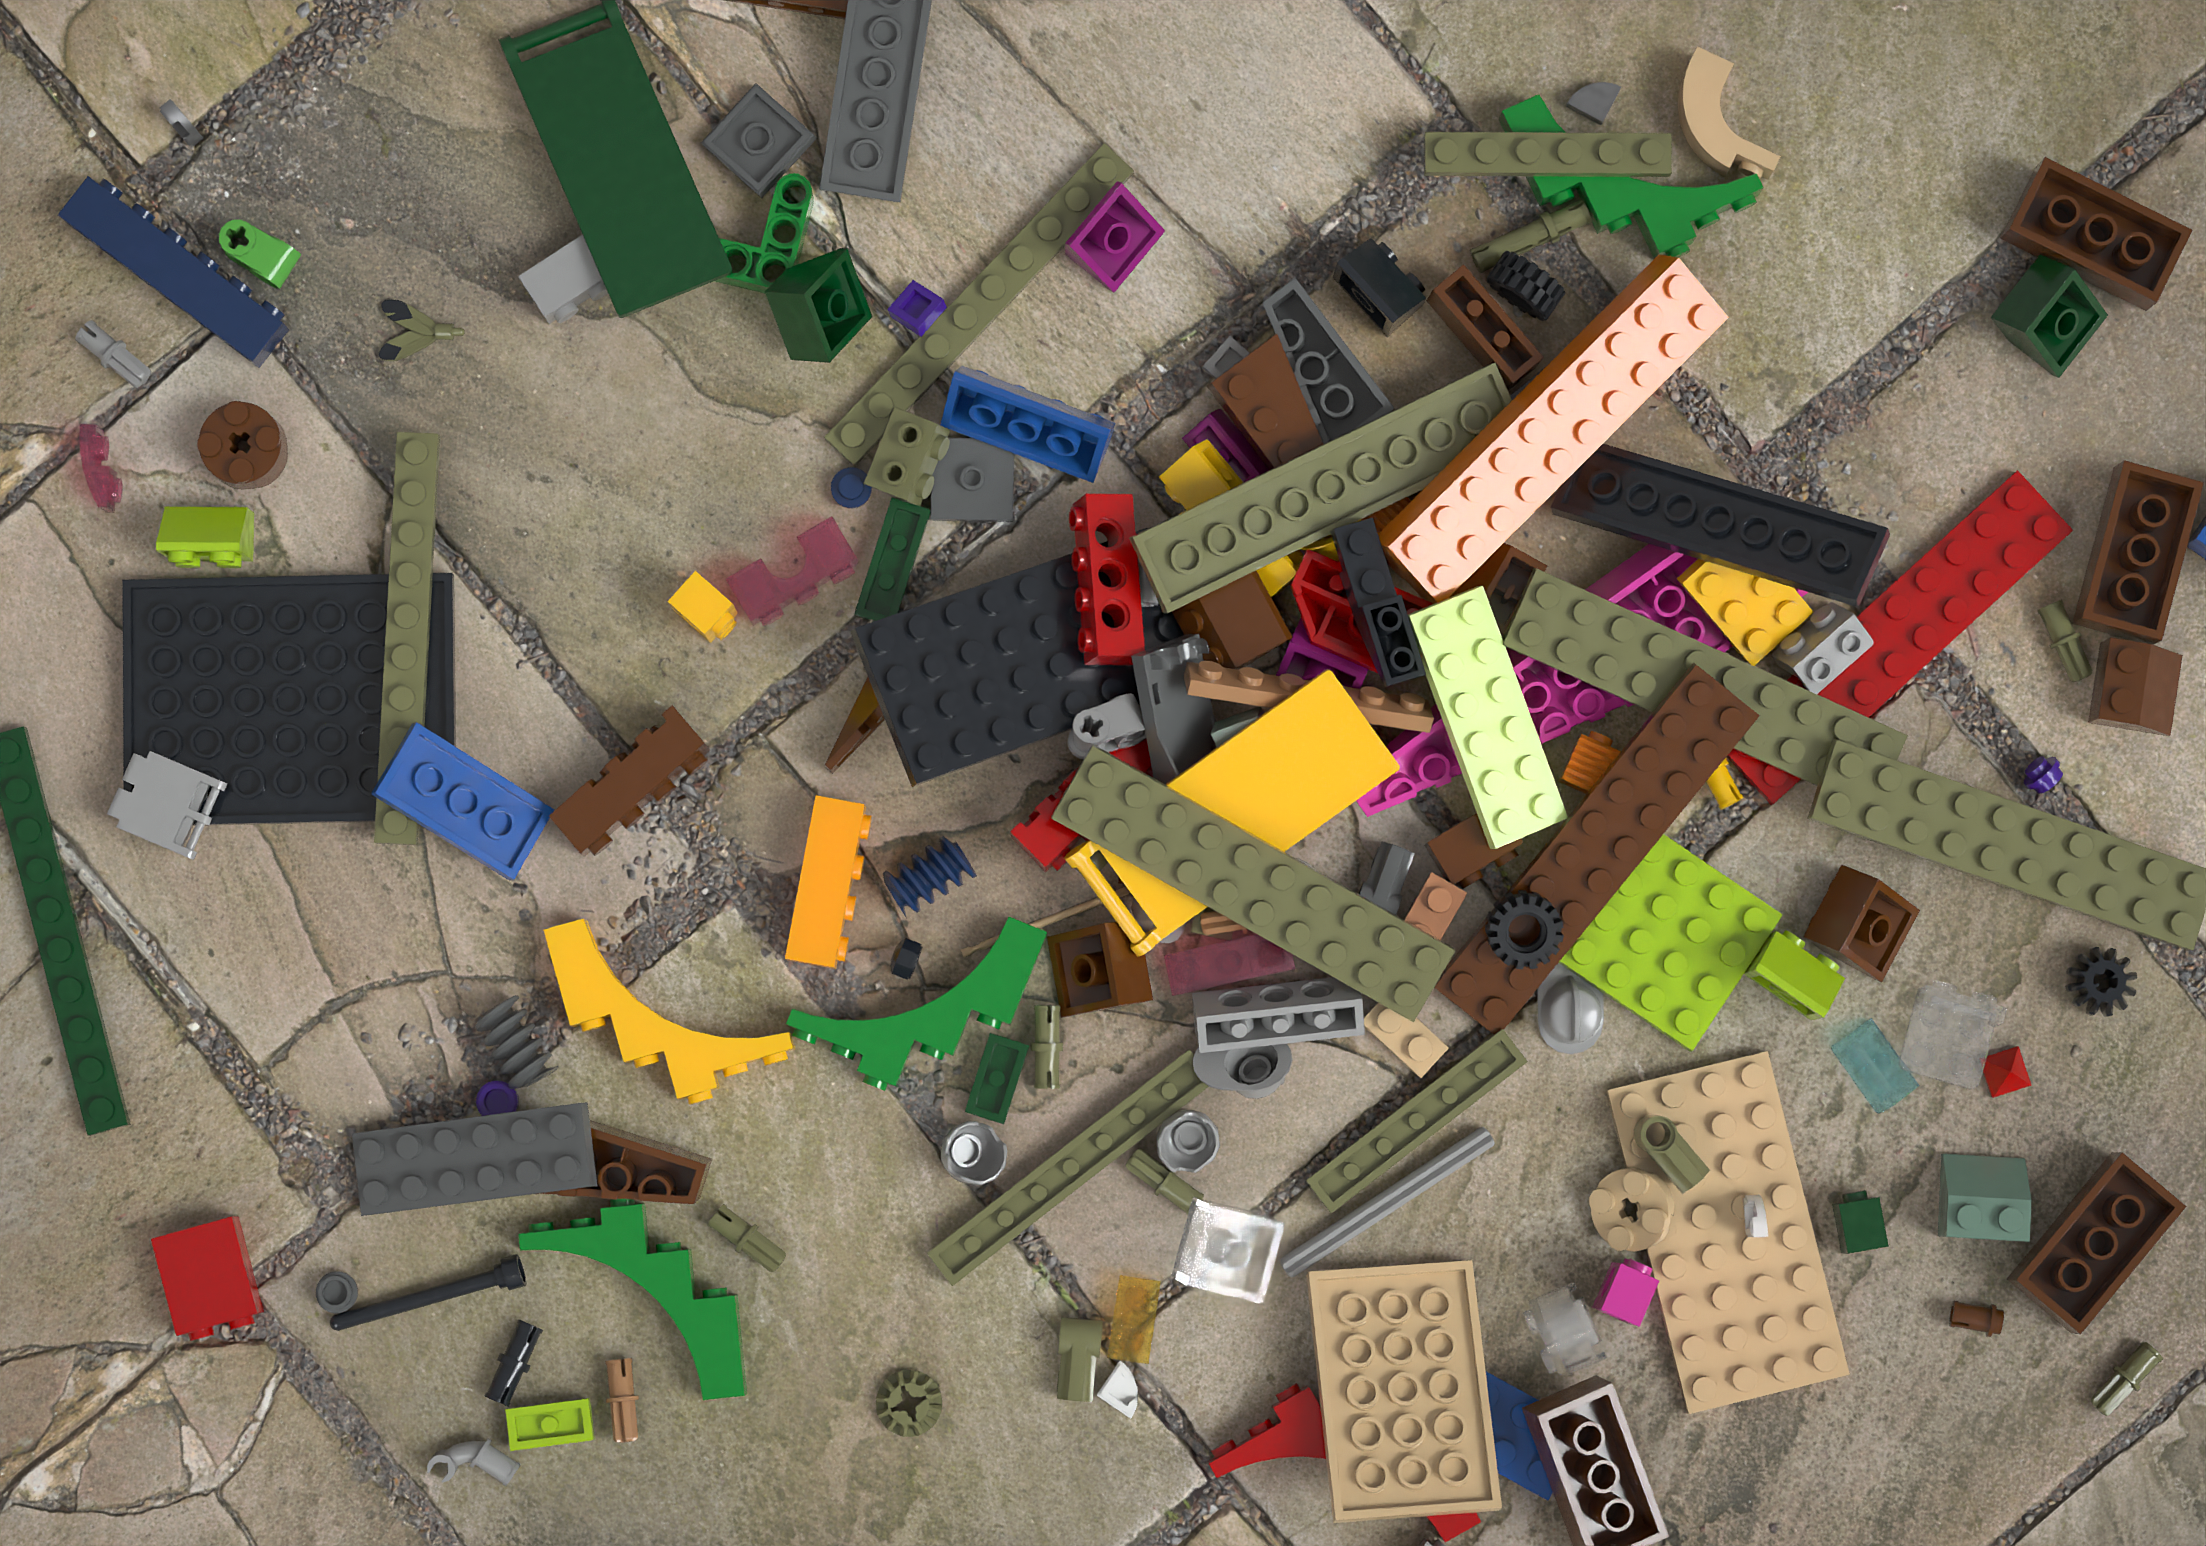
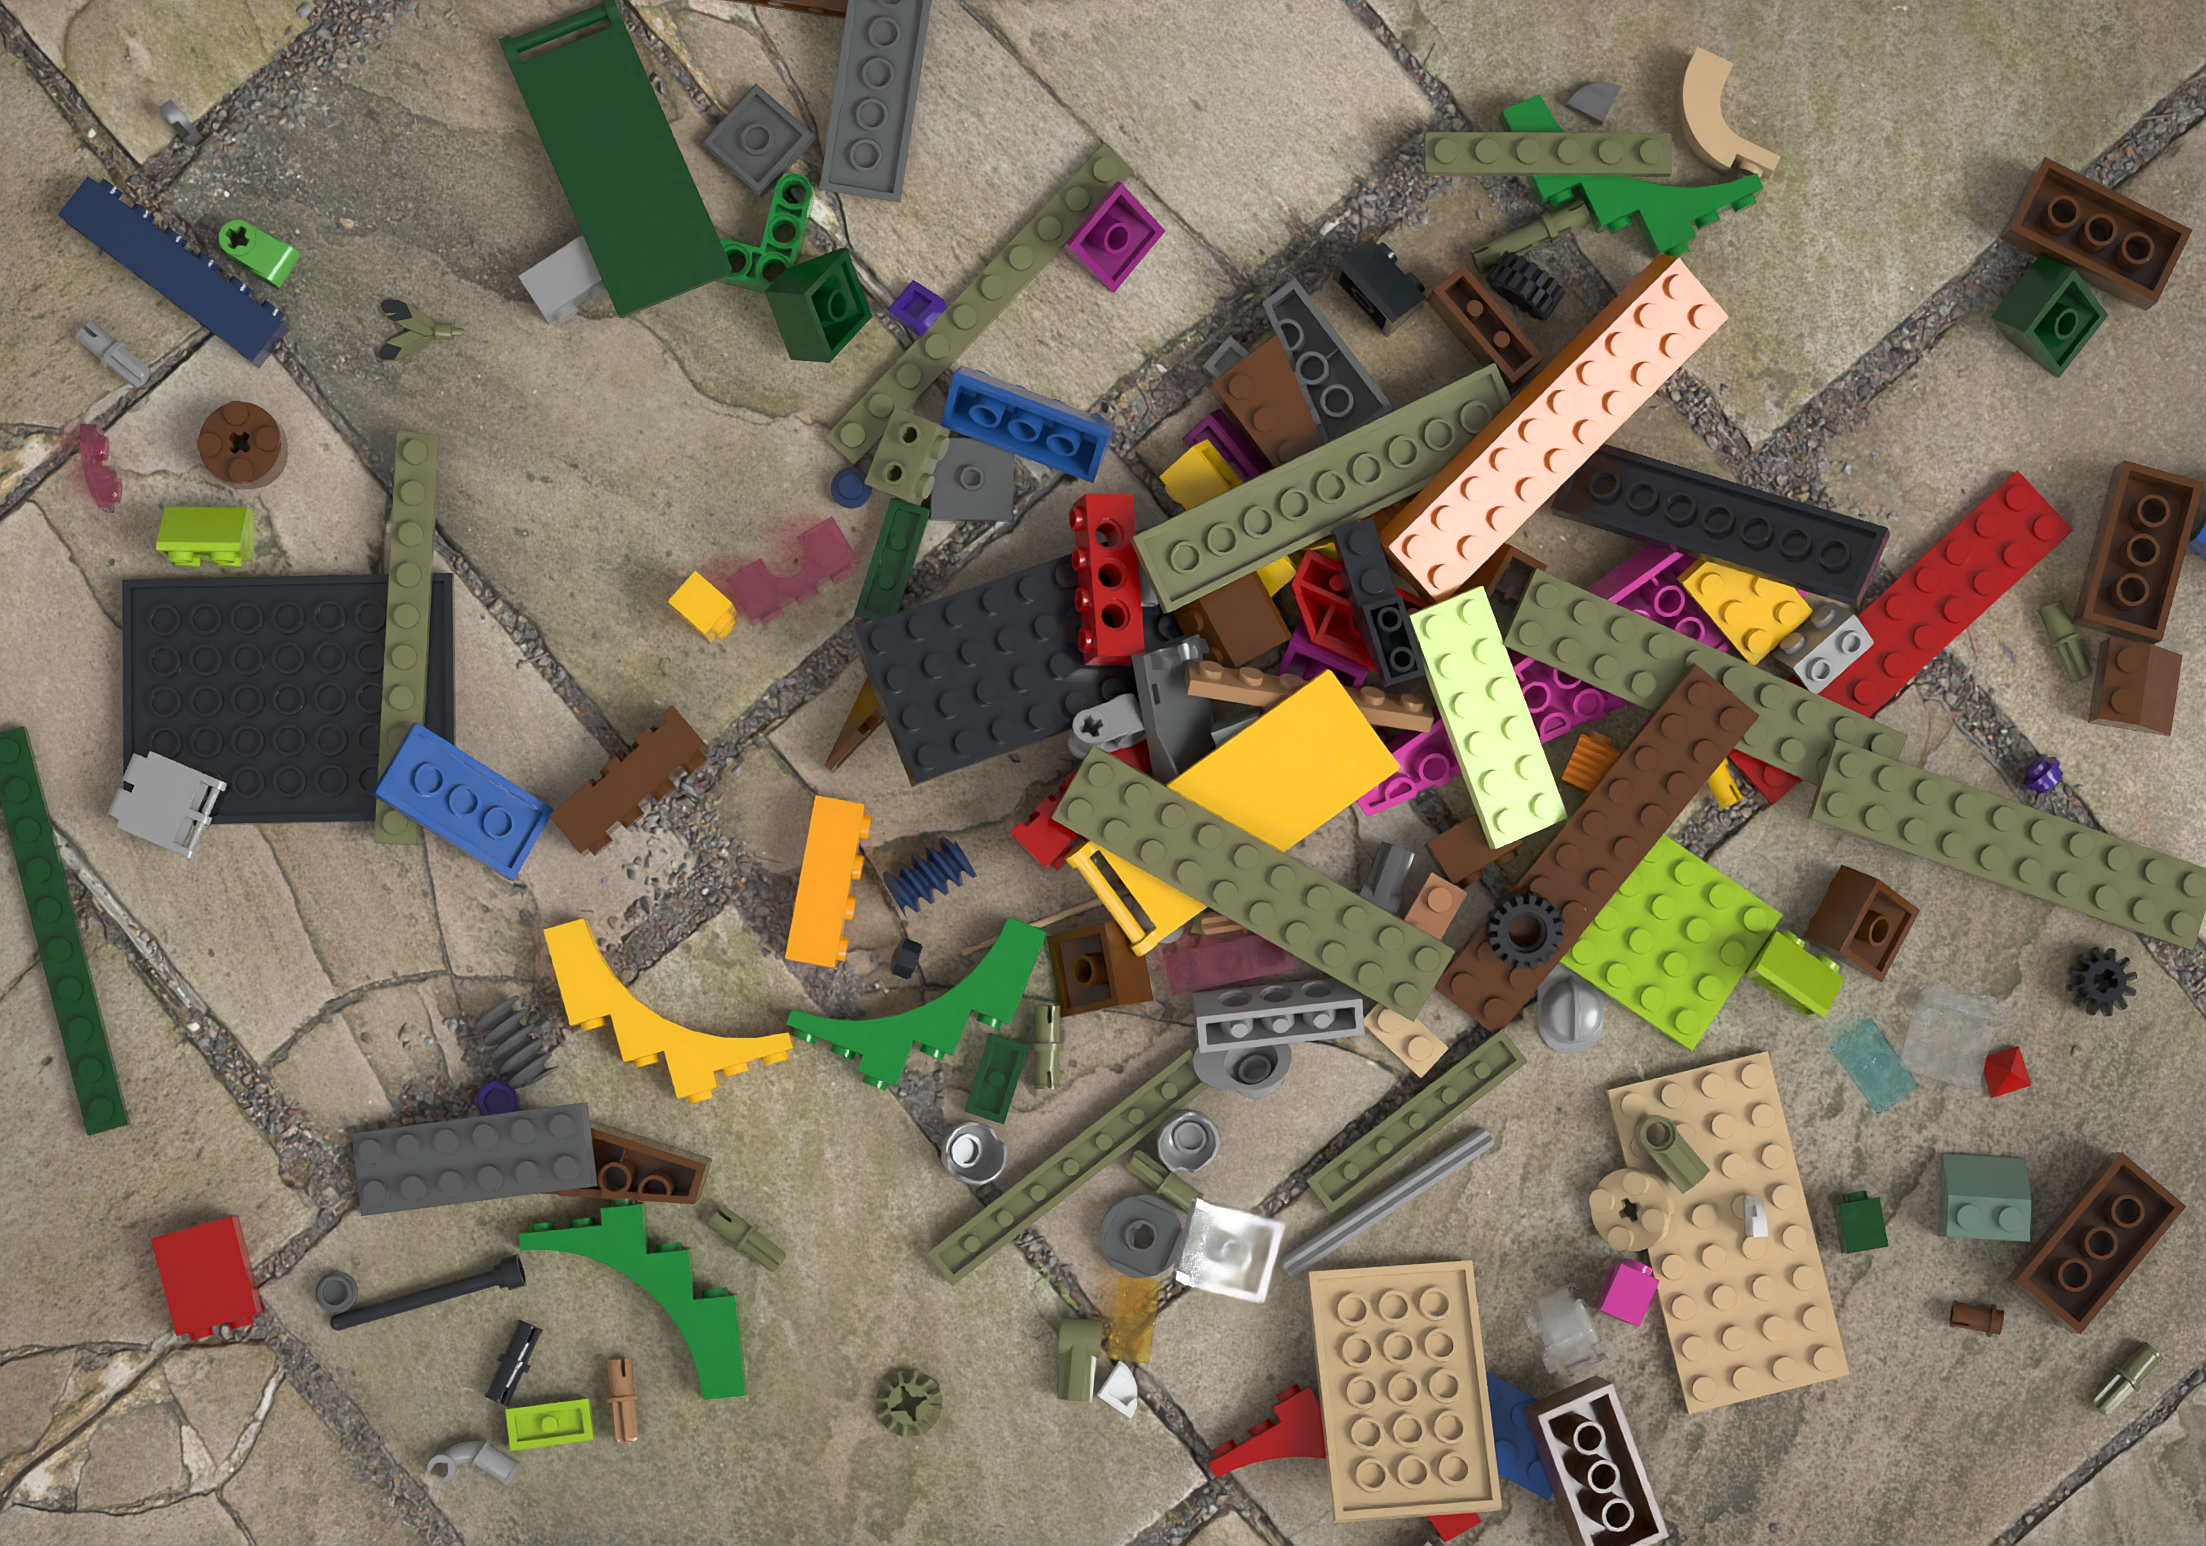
none -> dark grey plate [1100,1195,1183,1278]

